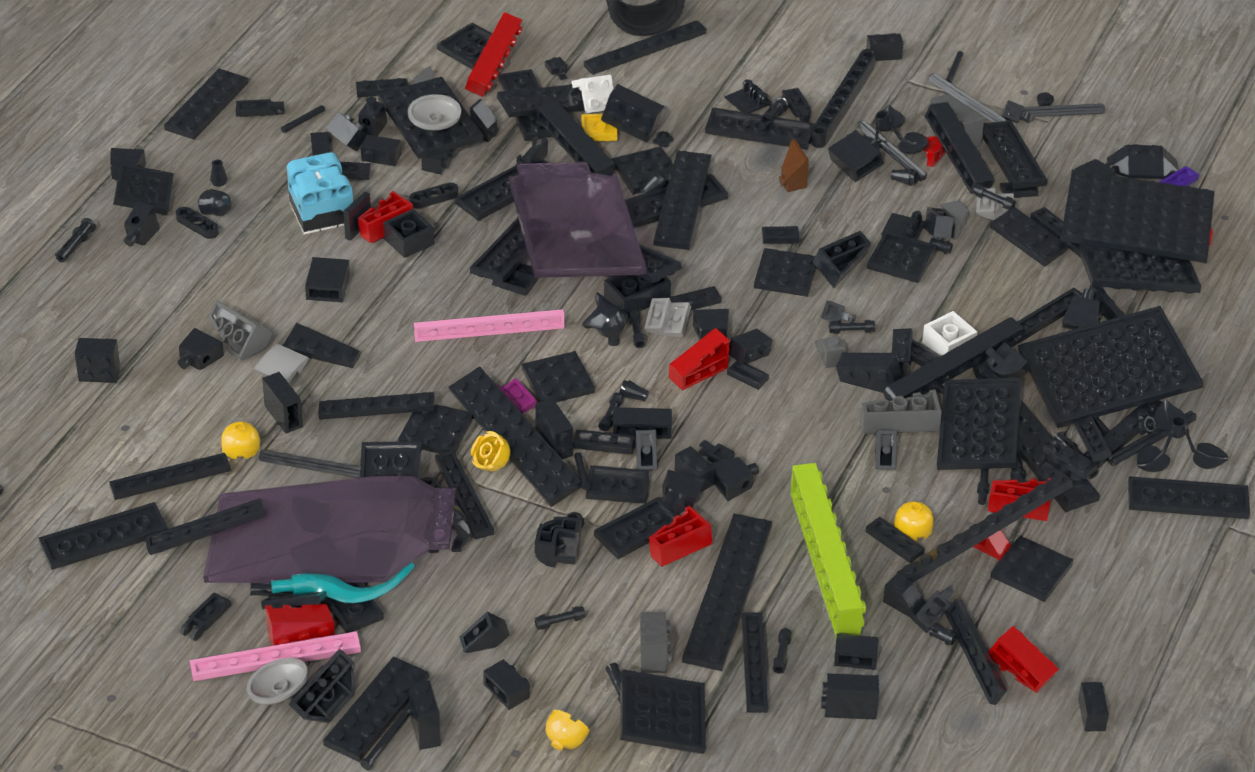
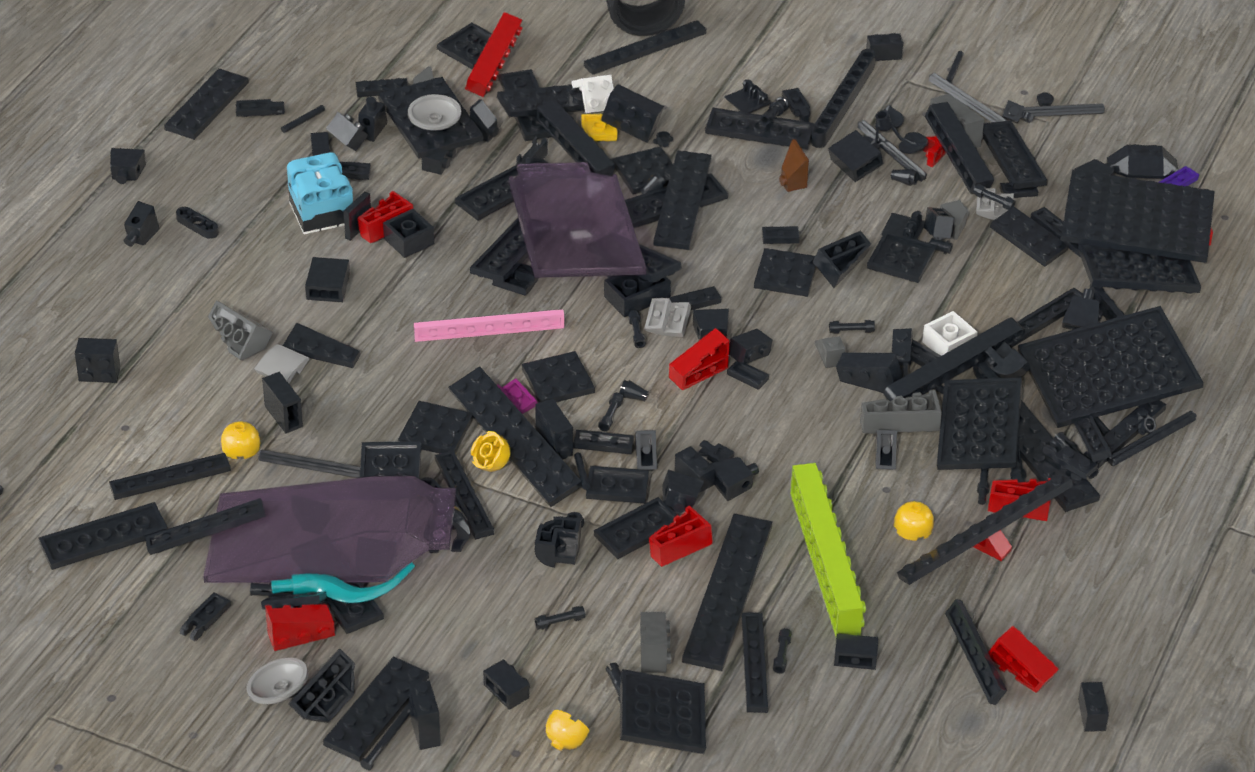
black pin [55,218,96,262] -> none
black plate [113,163,174,215] -> none
black torso [178,328,224,370] -> none
bright pink plate [190,631,361,681] -> none
black hair [198,189,232,216] -> none
black cone [210,159,228,187] -> none
black plate [318,392,435,420] -> none
black brick [361,135,401,166] -> none
black beam [409,182,459,209] -> none
black slope [459,611,510,653] -> none
black plate [545,57,567,80] -> none
black piece [582,292,628,346] -> none
black brick [613,407,672,439] -> none
black plate [821,300,856,323] -> none
black brick [821,673,879,720] -> none
black plate [866,516,925,563] -> none
black slope [883,574,925,619] -> none
black hinge [912,586,954,633] -> none
black pin [929,623,957,645] -> none
black plate [990,535,1074,602] -> none
black plate [1128,476,1250,519] -> none
black plant [1137,400,1229,472] -> none

